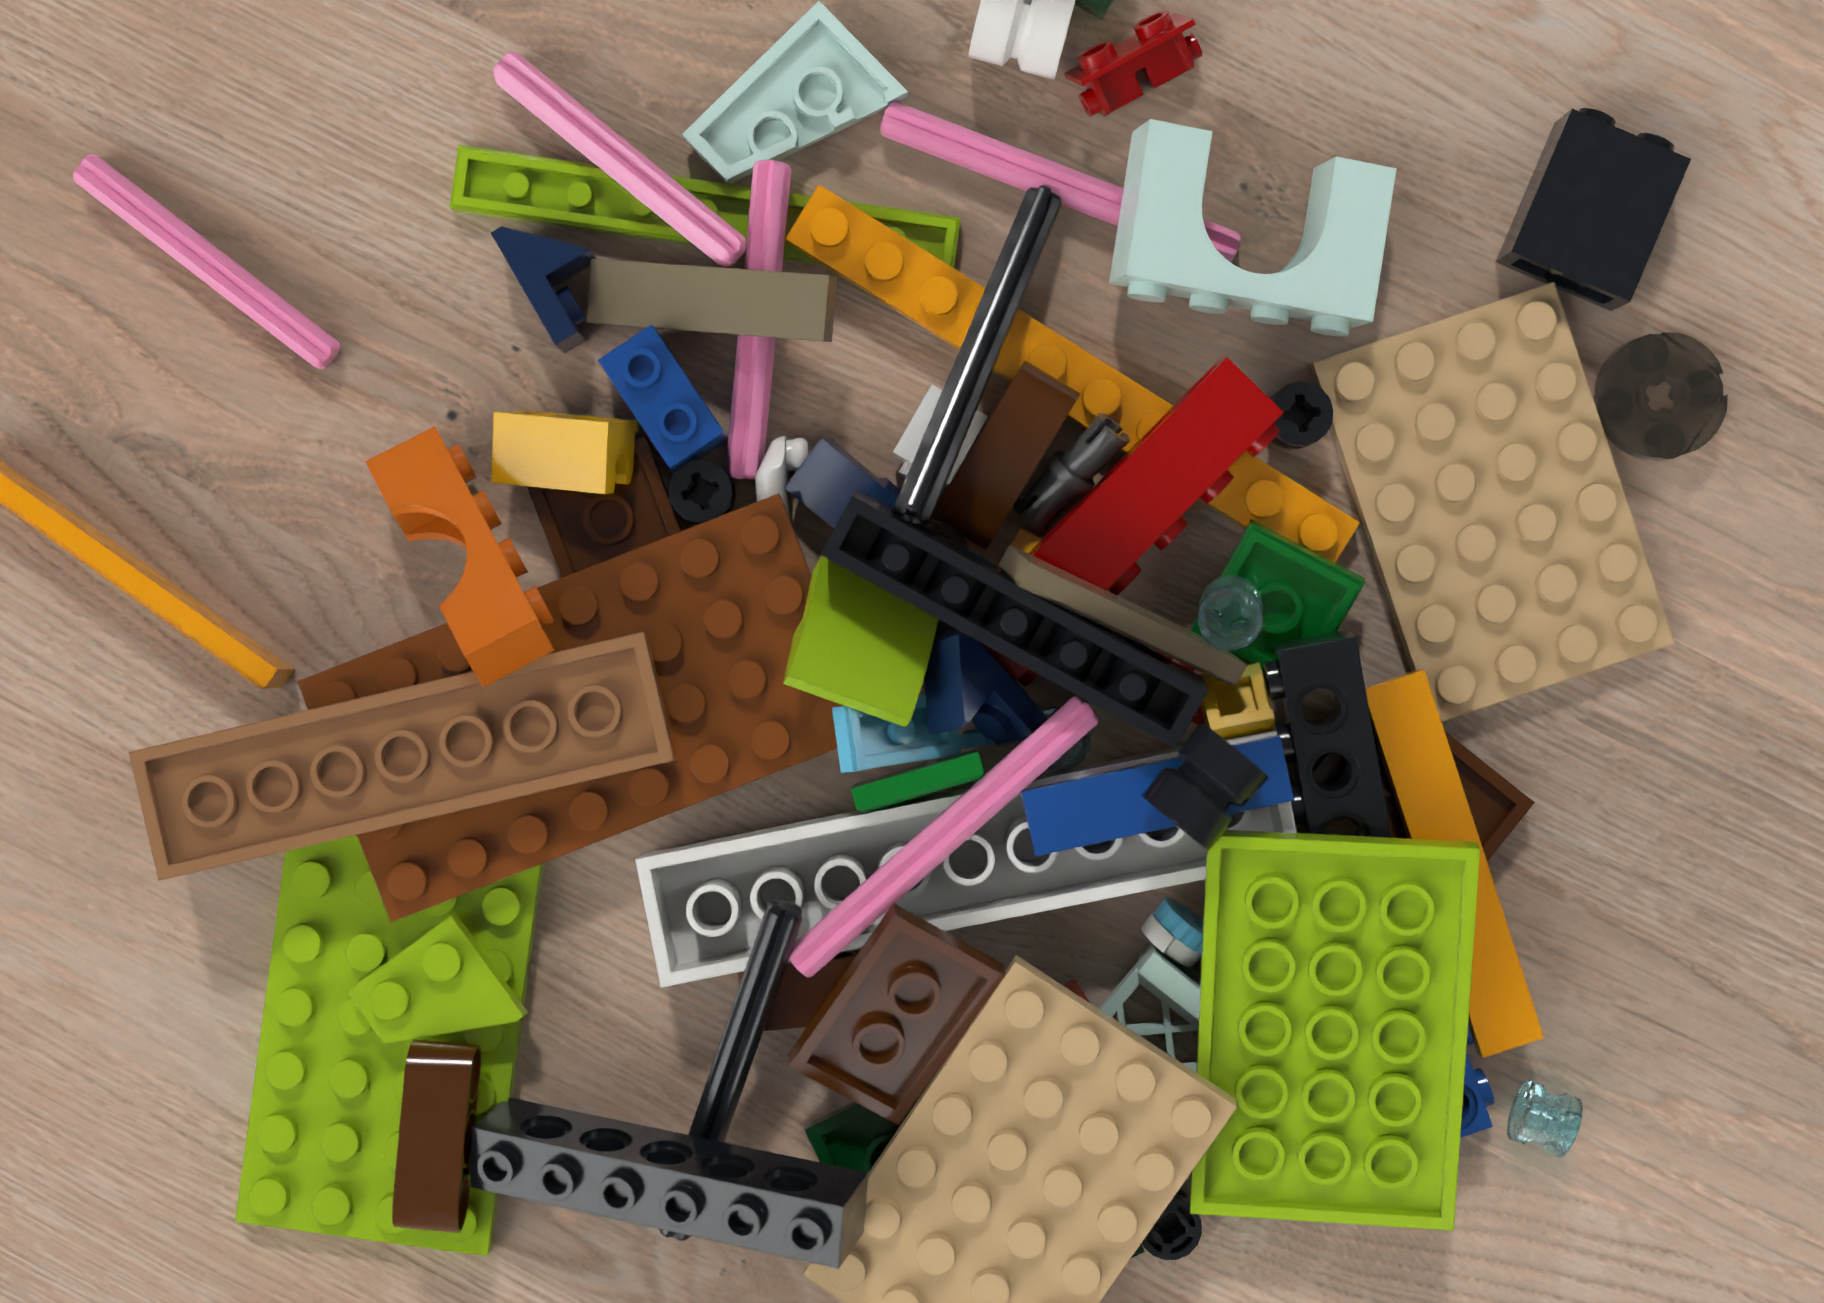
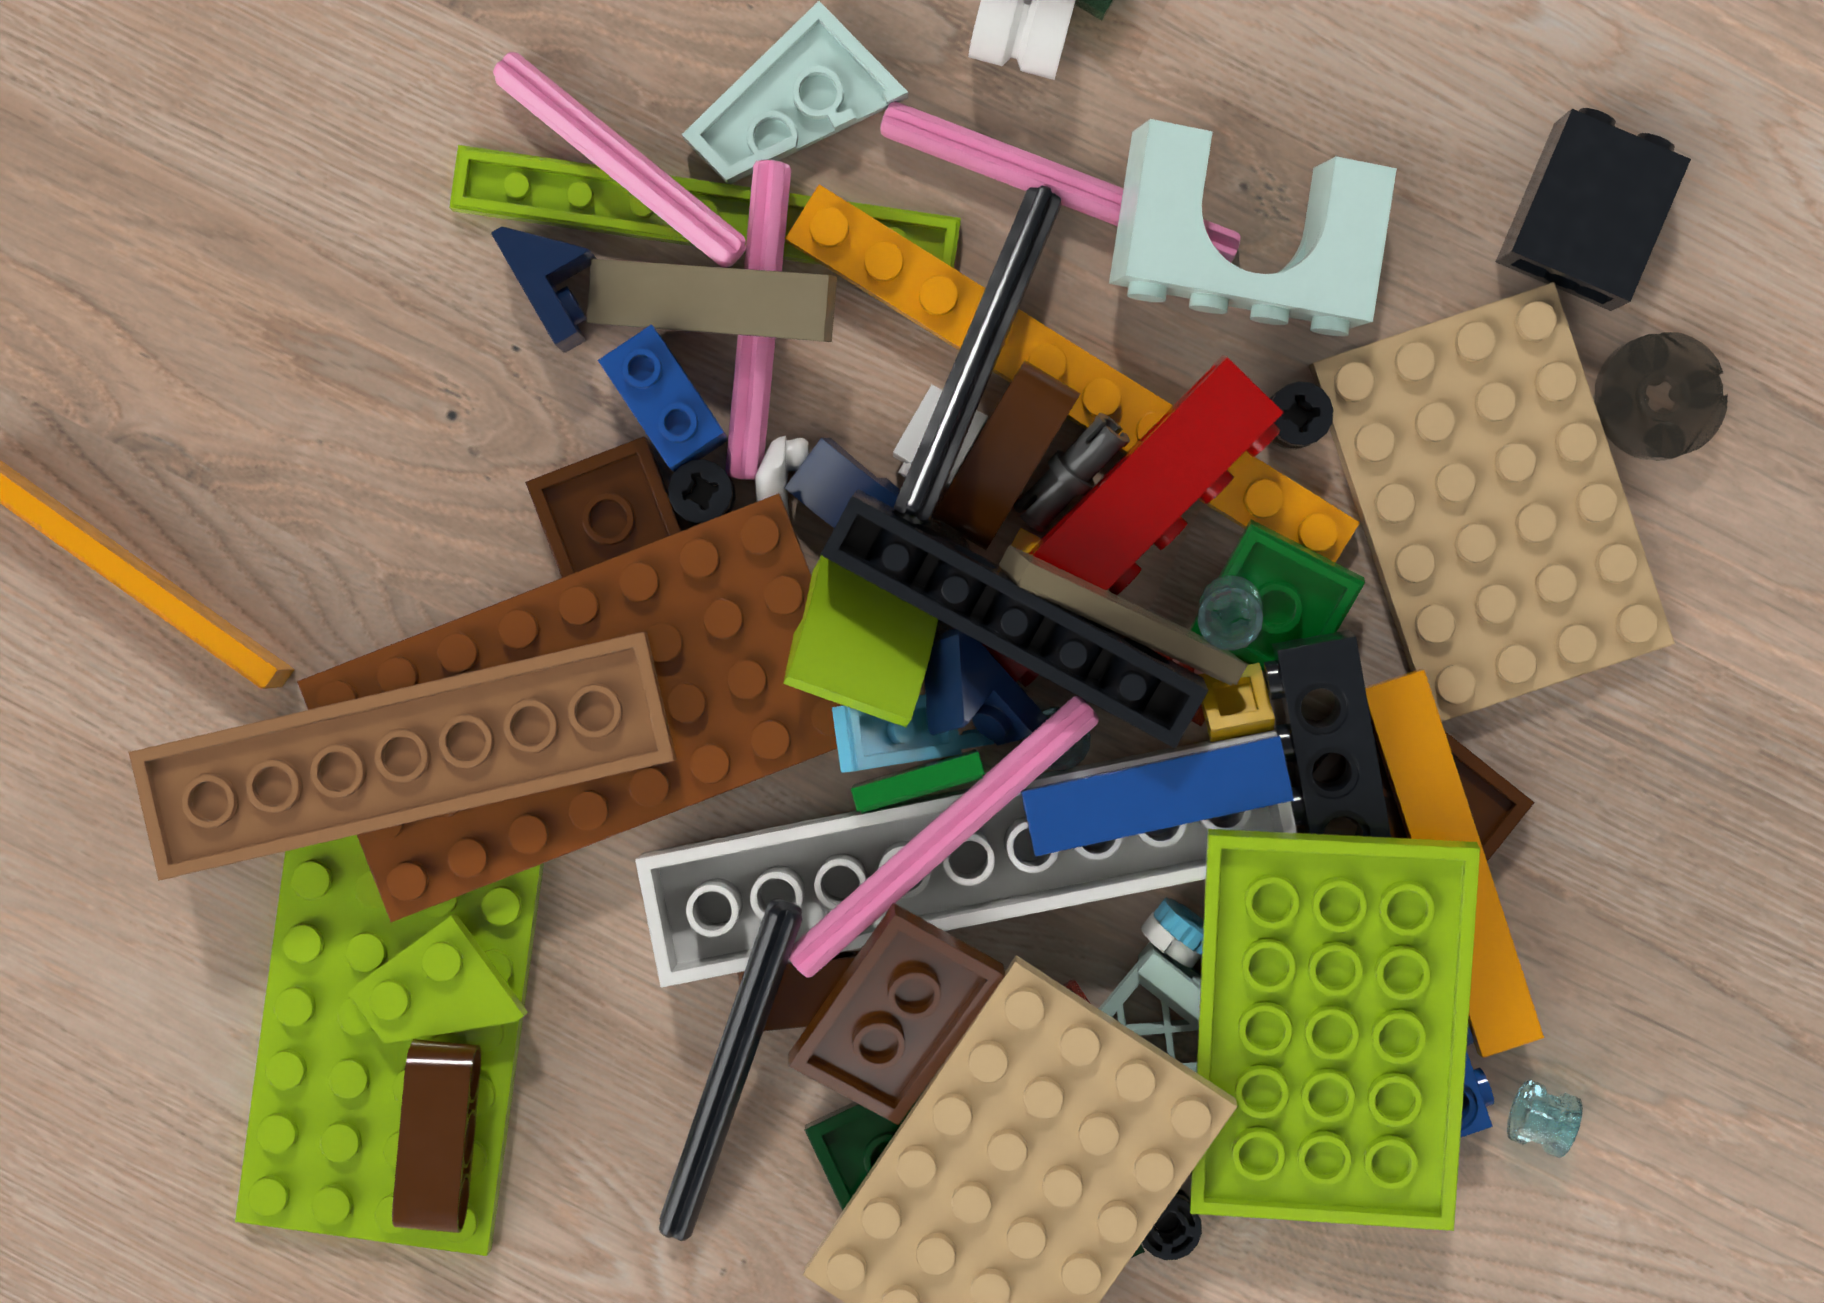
bright pink axle [73,154,341,370] -> none
orange arch [365,426,554,687] -> none
black brick [470,1098,868,1269] -> none
yellow hinge [491,410,639,494] -> none
red hinge [1064,10,1202,117] -> none
black wheel [1141,723,1269,851] -> none

